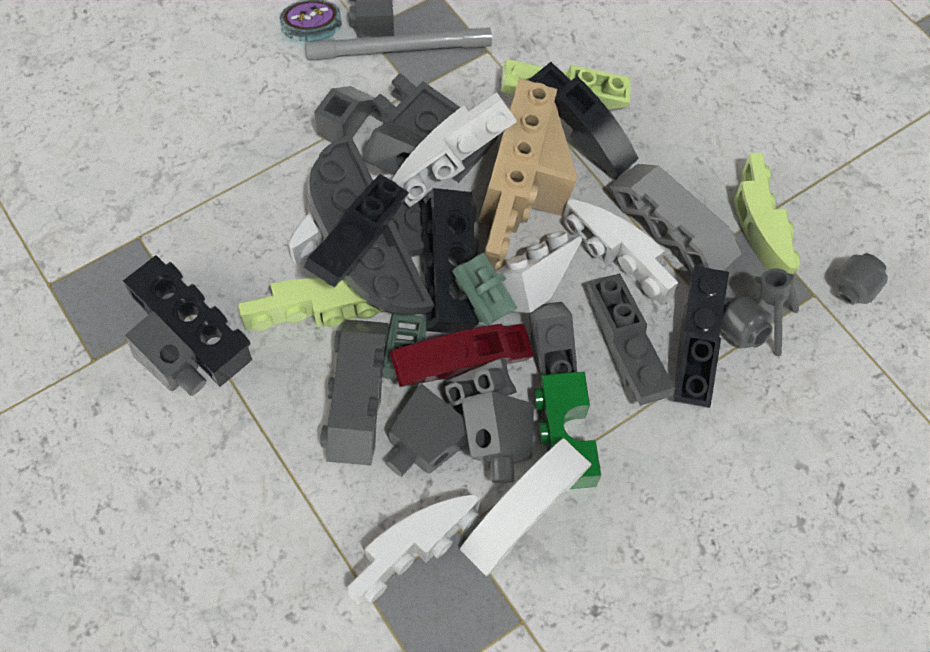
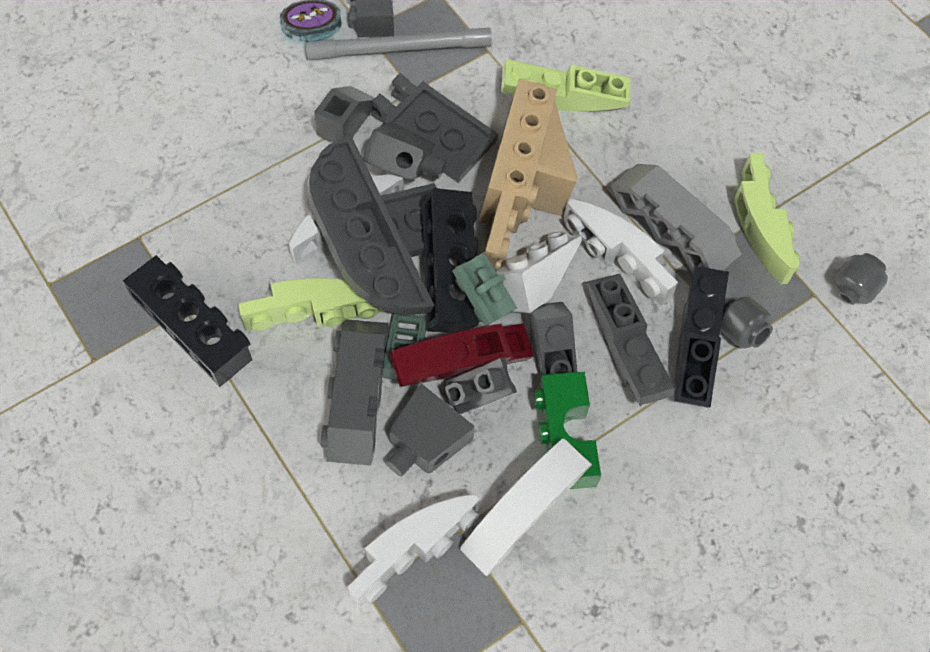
dark grey torso [125,311,207,396] -> none
black slope [304,174,409,288] -> none
white slope [392,92,518,207] -> none
dark grey torso [462,391,534,484] -> none
black slope [529,62,638,180] -> none
dark grey plant [749,268,799,357] -> none

